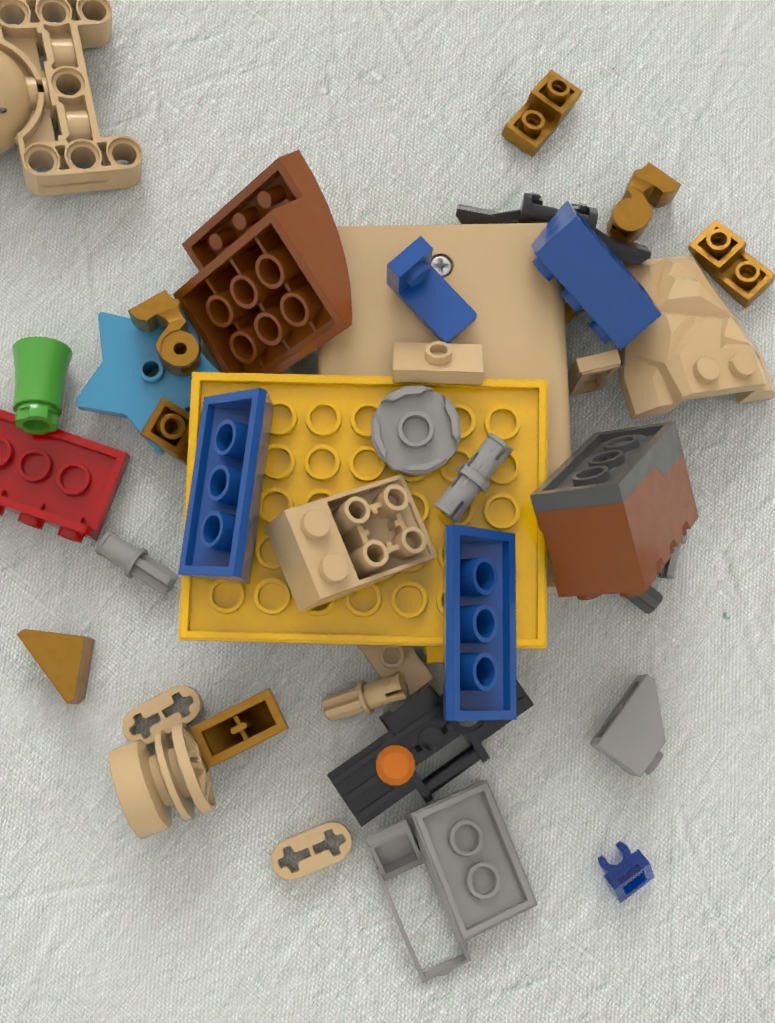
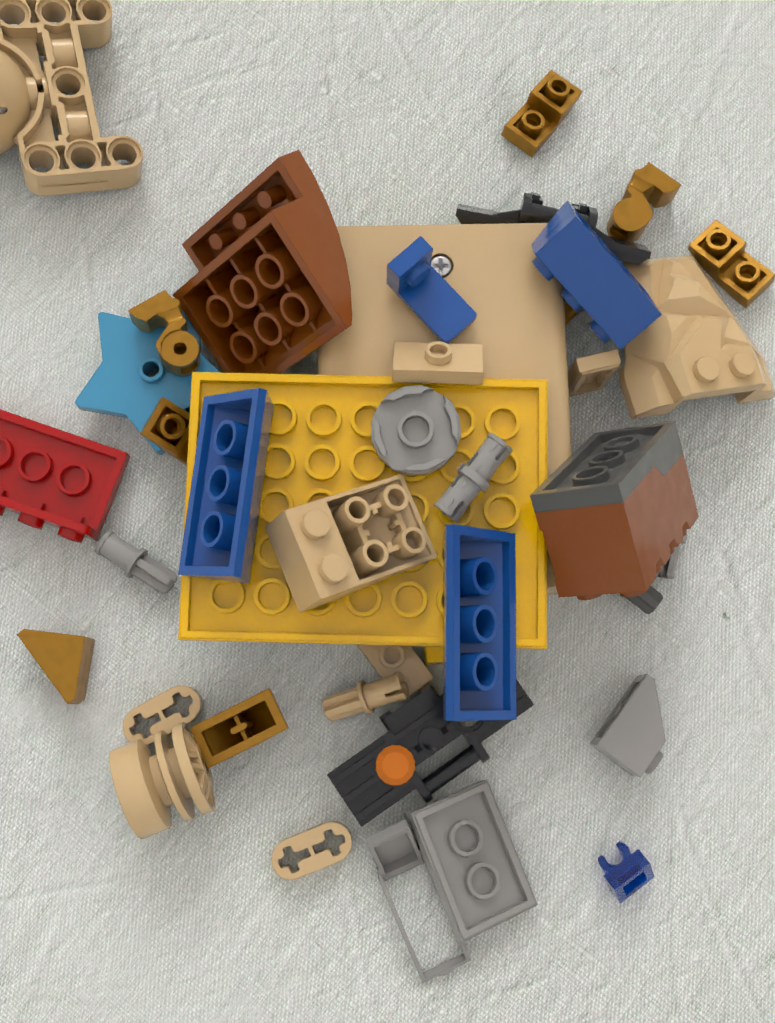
bright green plant [12,336,73,435] -> none

